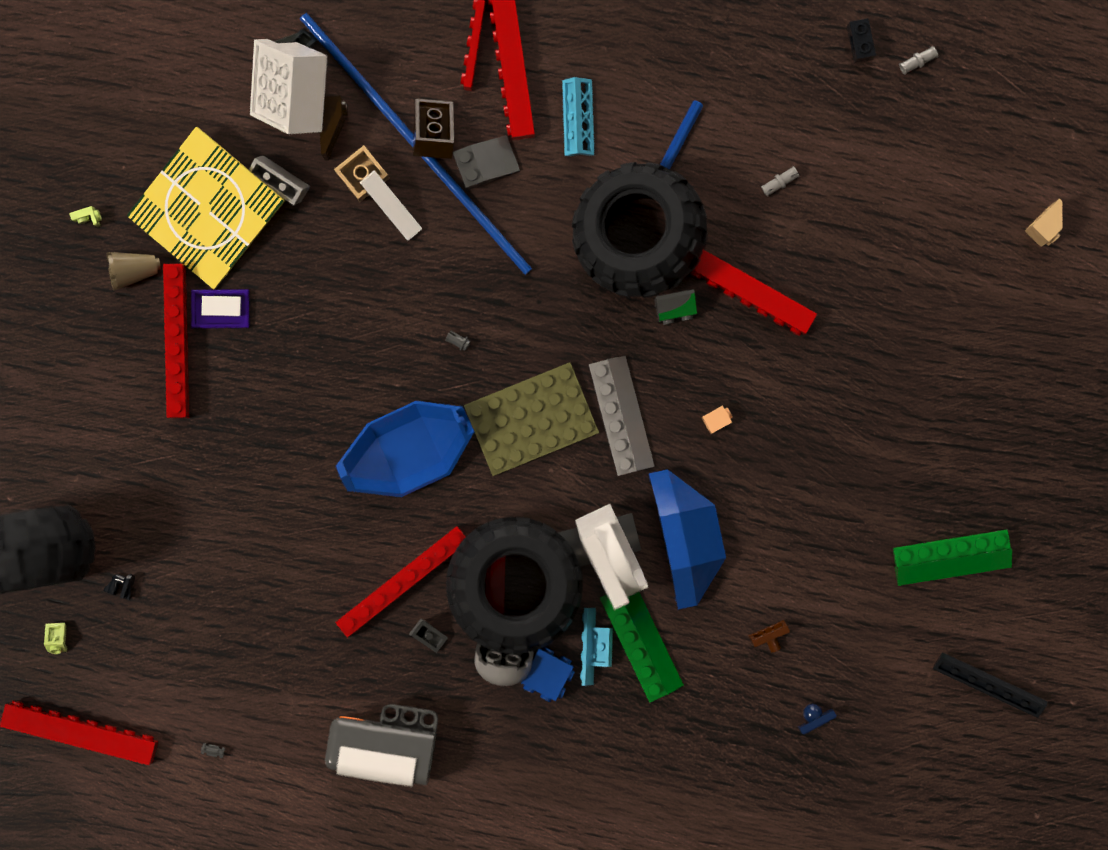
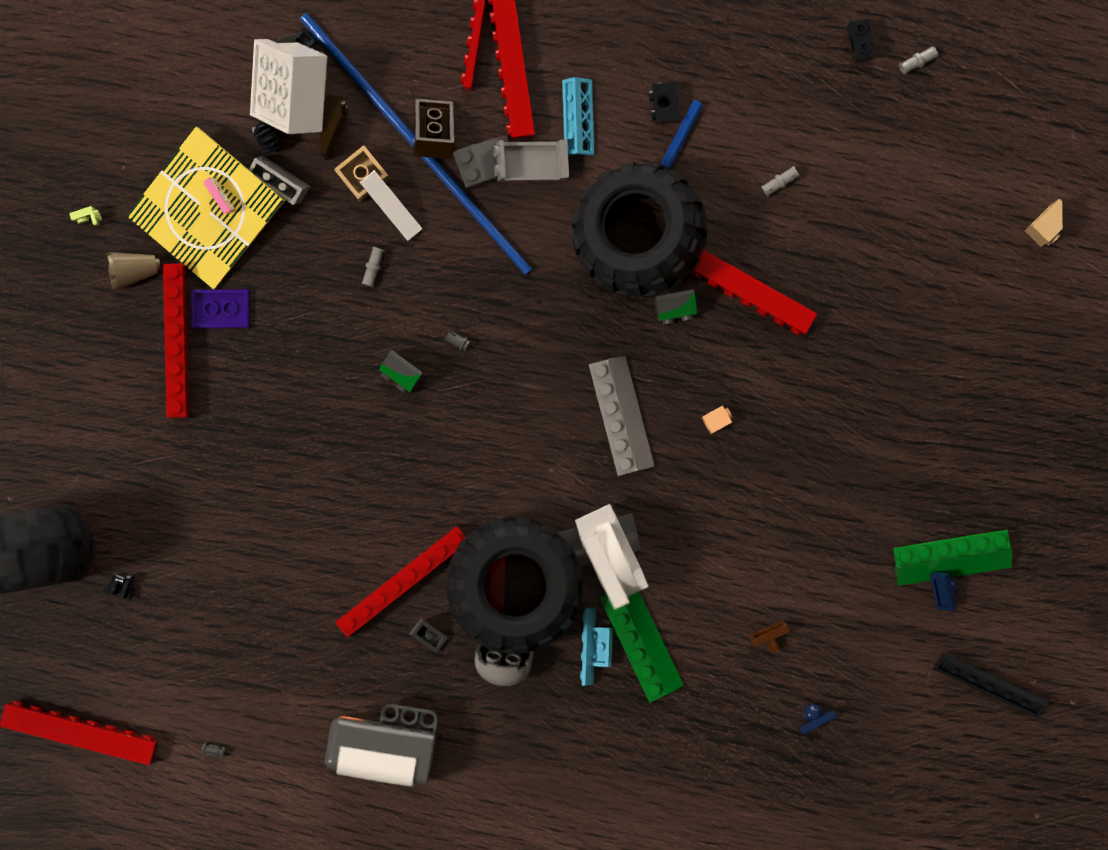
yellowish green bracket [44,623,67,654] -> none
white tile [202,296,241,316] -> none
blue panel [336,401,474,497] -> none
olive plate [464,362,599,476] -> none
blue brick [521,647,575,702] -> none
blue panel [648,470,726,610] -> none
none -> bright pink tile [203,178,235,214]
none -> black gear [252,121,280,154]
none -> light grey pin [362,247,385,287]
none -> dark grey slope [379,350,424,394]
none -> light grey panel [493,140,569,181]
none -> black brick [649,82,680,125]
none -> dark blue tile [930,572,958,611]

